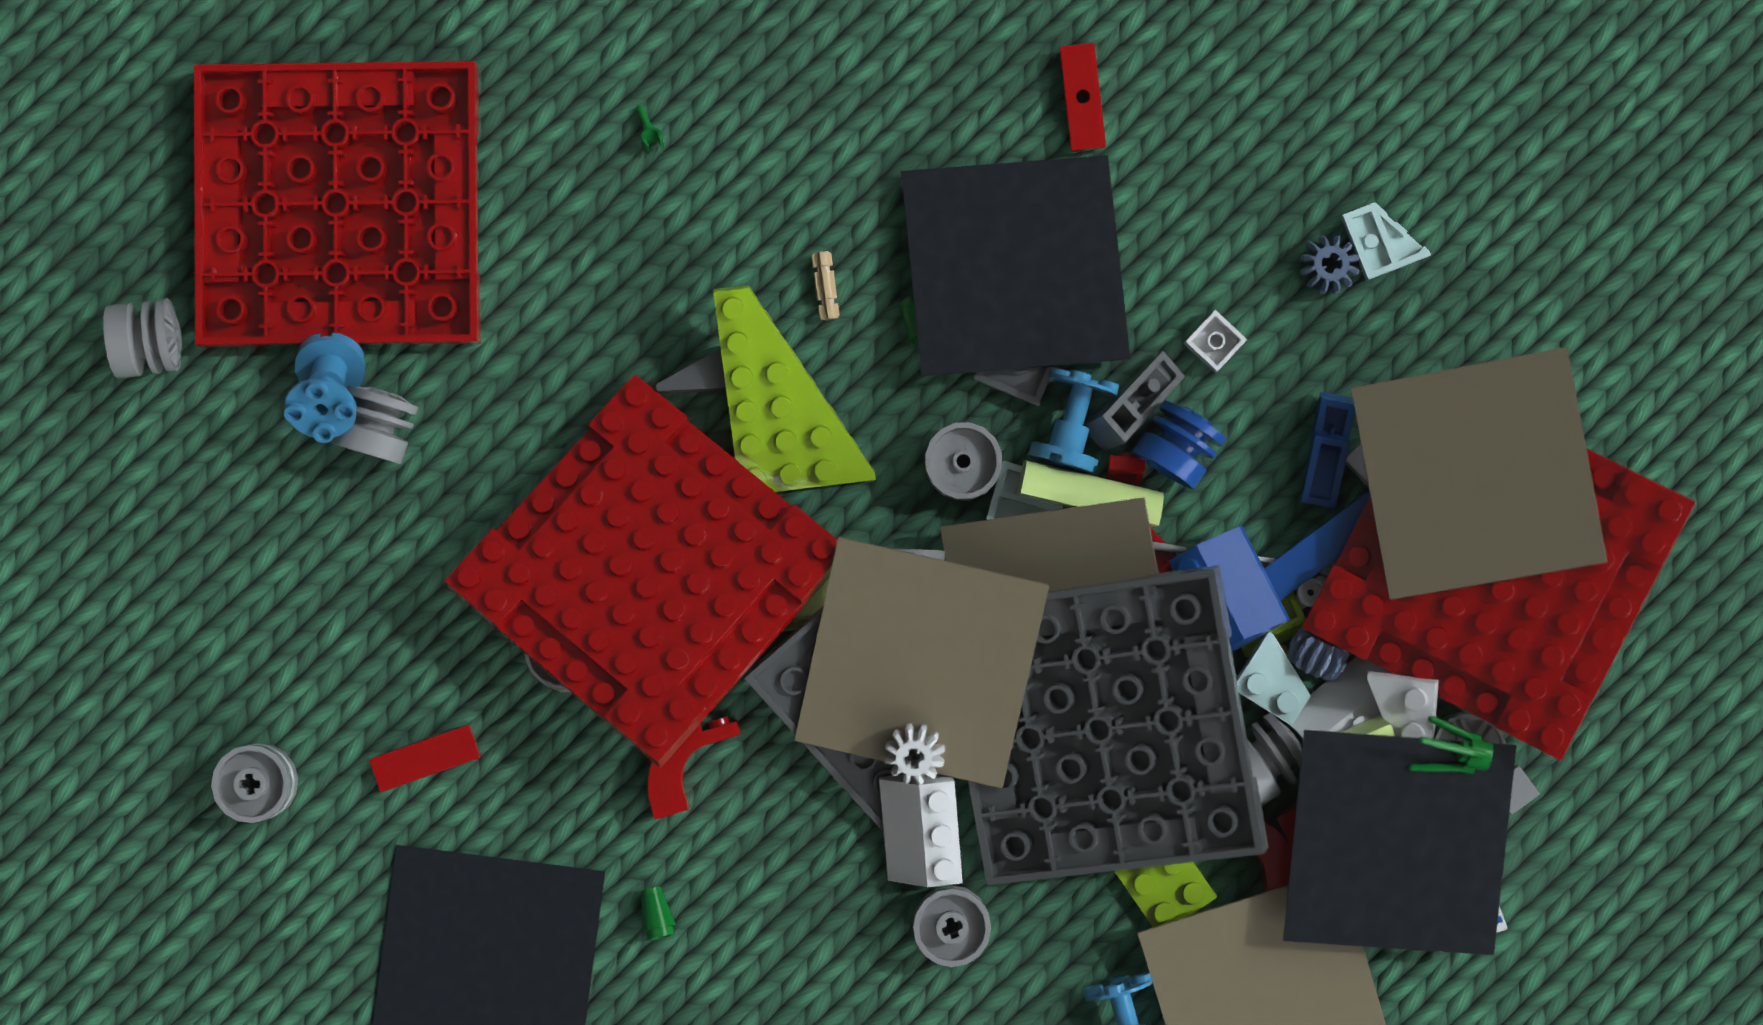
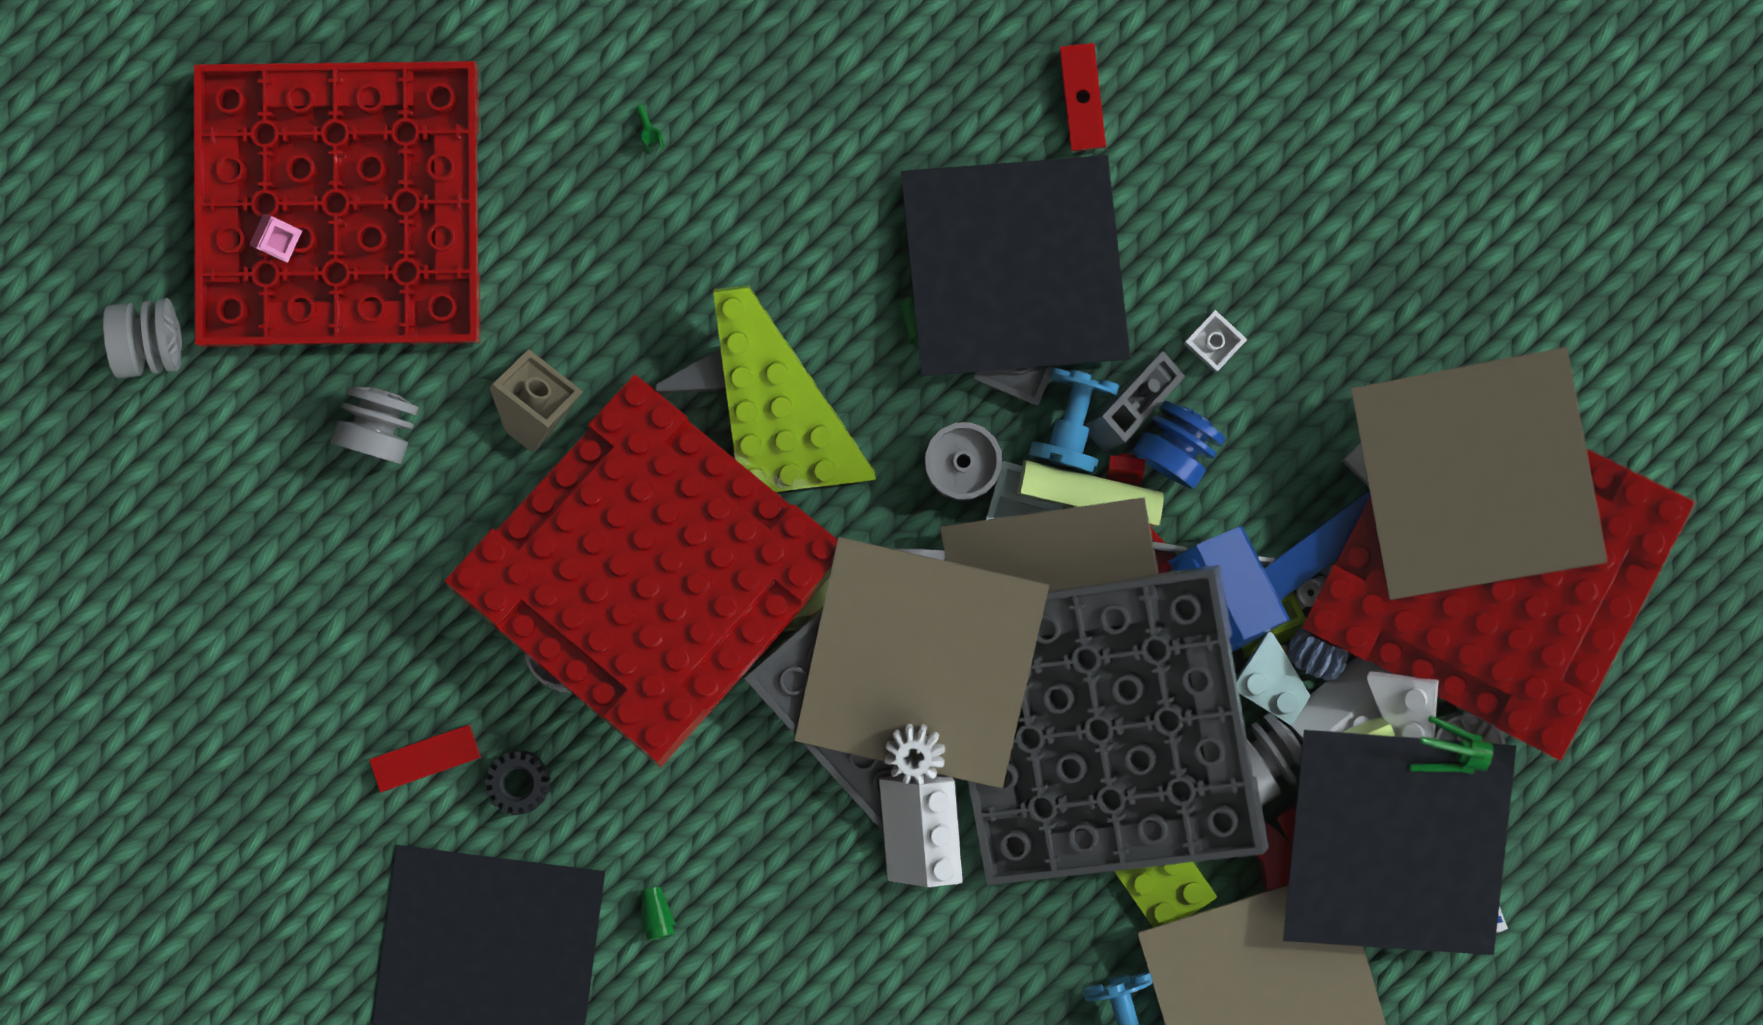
light grey wheel [211,743,299,823] -> none
dark azure piece [284,333,366,443] -> none
red arch [648,716,742,820] -> none
tan axle [811,251,839,320] -> none
light grey wheel [913,884,991,967] -> none
sand blue gear [1300,236,1359,295] -> none
blue slope [1300,392,1355,508] -> none
light aqua wing [1341,202,1431,281] -> none
light grey tile [1509,765,1540,815] -> none
none -> bright pink slope [250,214,302,263]
none -> black tyre [485,751,551,815]
none -> dark tan slope [490,349,583,453]

